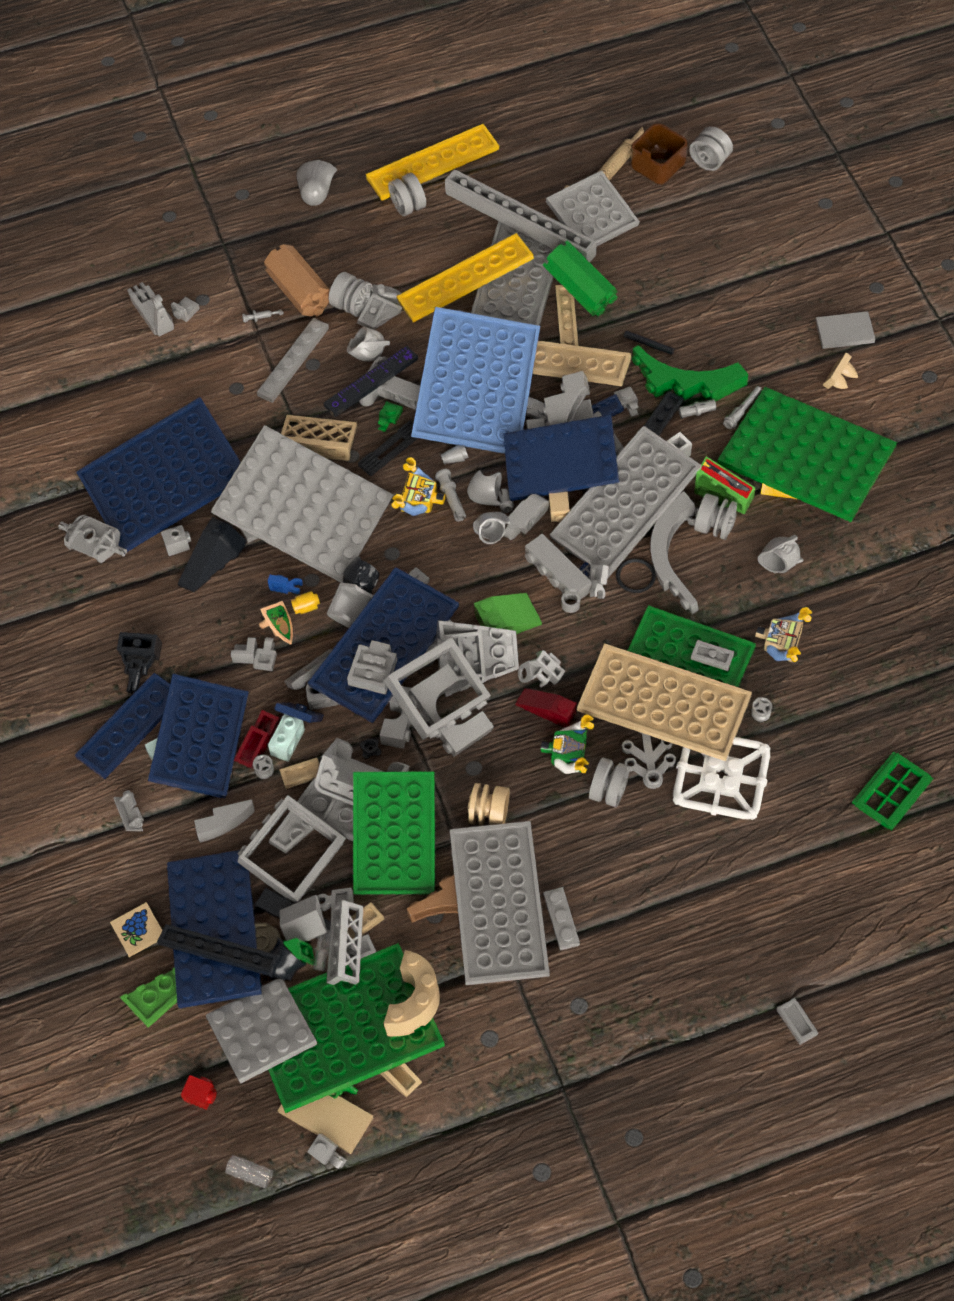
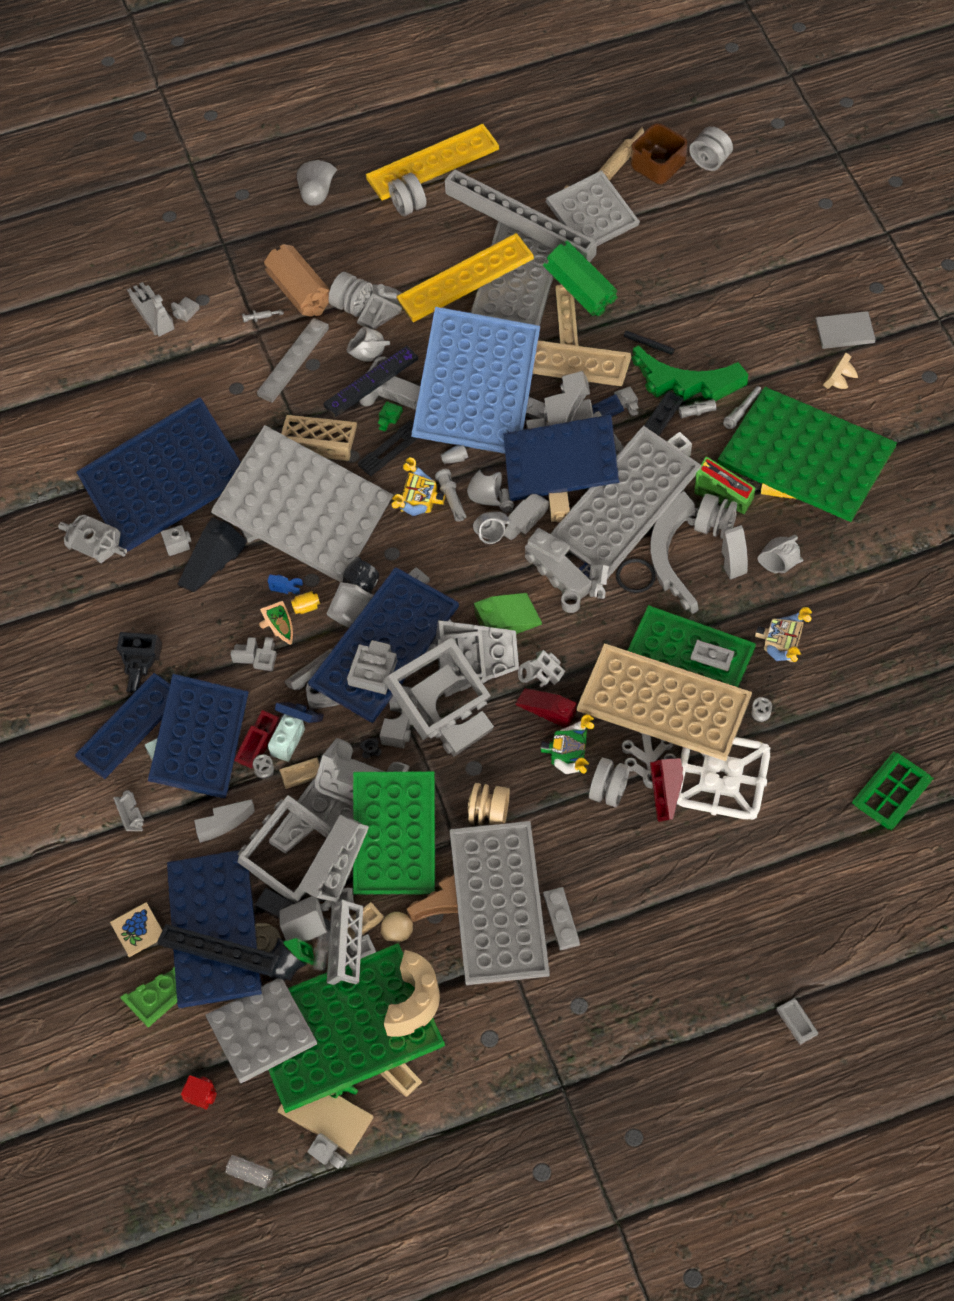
none -> light grey wedge [298,815,369,902]
none -> tan hair [380,912,413,943]
none -> light grey plate [528,528,569,562]
none -> slope [650,758,683,822]
none -> light grey slope [722,525,748,579]

